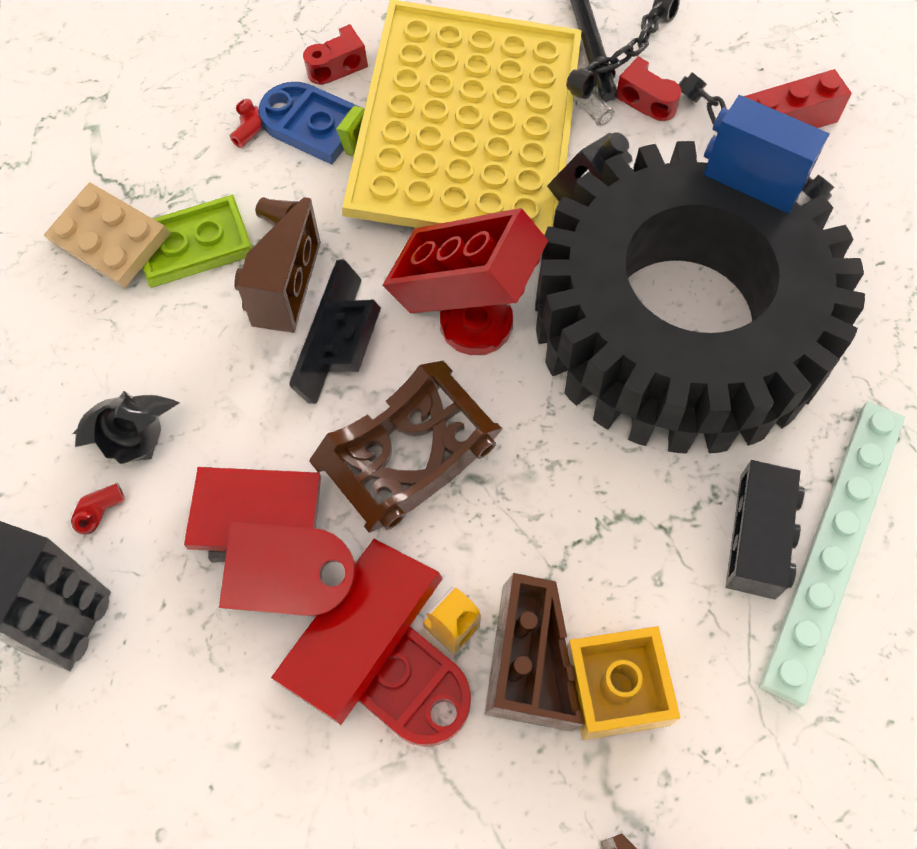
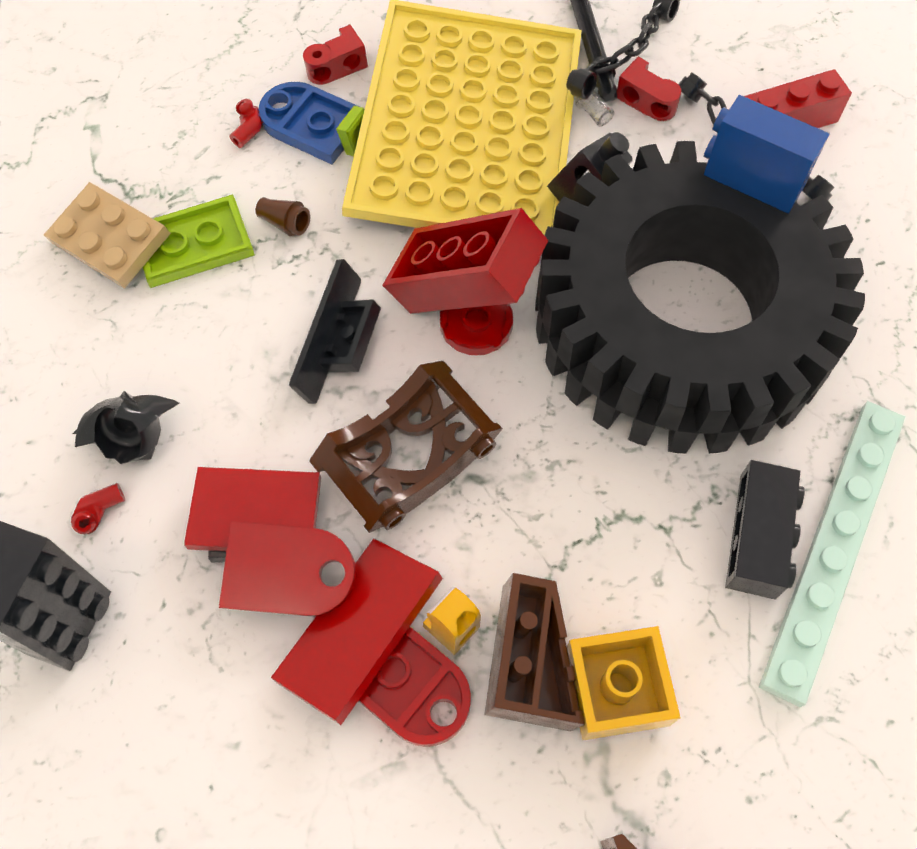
reddish brown slope [234,197,321,333] -> none

